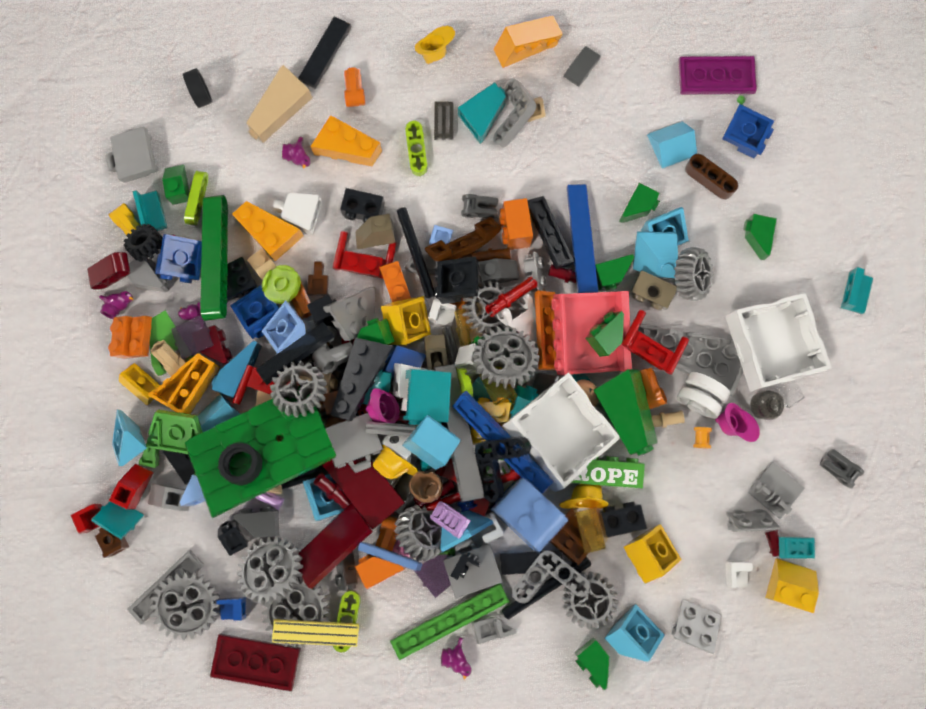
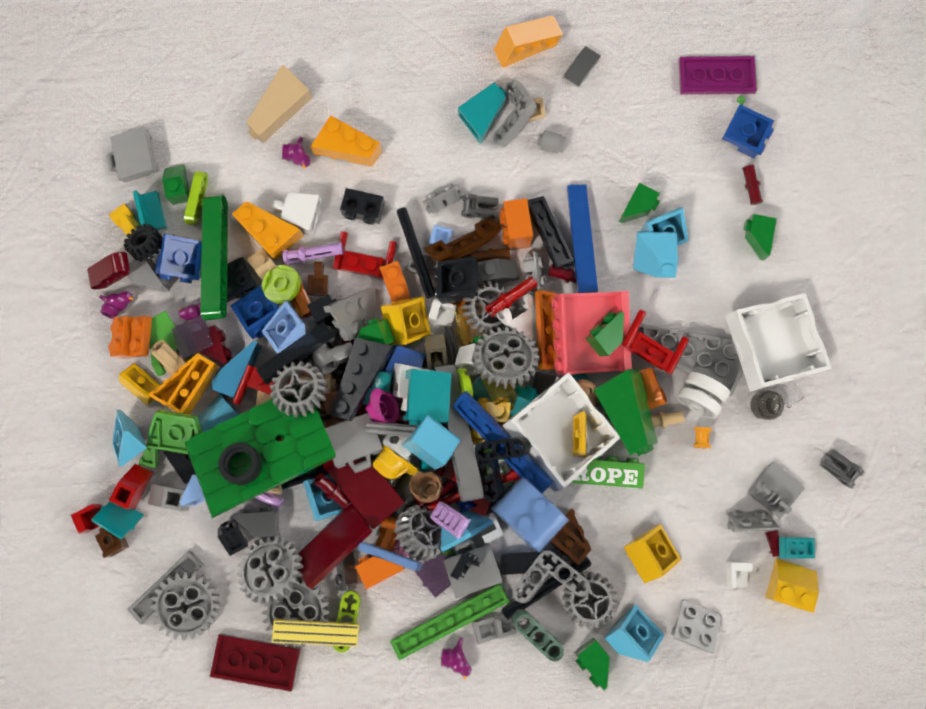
black tyre [183,68,212,108] -> none
blue panel [217,597,246,621] -> none
black tile [298,16,351,89] -> none
orange piece [344,67,366,107] -> none
dark tan slope [355,214,396,249] -> none
lime beam [405,121,428,176] -> none
yellow piece [415,26,455,64] -> none
clear smoke tile [434,102,454,140] -> none
yellow piece [559,484,608,509] -> none
clear yellow panel [575,508,606,553] -> none
green slope [595,254,634,292] -> none
black brick [598,501,647,538] -> none
dark tan brick [630,270,677,311] -> none
medium azure slope [647,121,697,169] -> none
light grey gear [674,247,713,301] -> none
reddish brown beam [685,154,738,199] -> none
dark pink piece [715,403,760,442] -> none
teal panel [841,267,873,314] -> none
none -> lavender pin [282,242,344,266]
none -> light grey hinge [422,183,463,214]
none -> sand green beam [512,609,564,662]
none -> light grey brick [537,131,566,153]
none -> yellow slope [573,411,587,458]
none -> dark red pin [742,165,763,205]

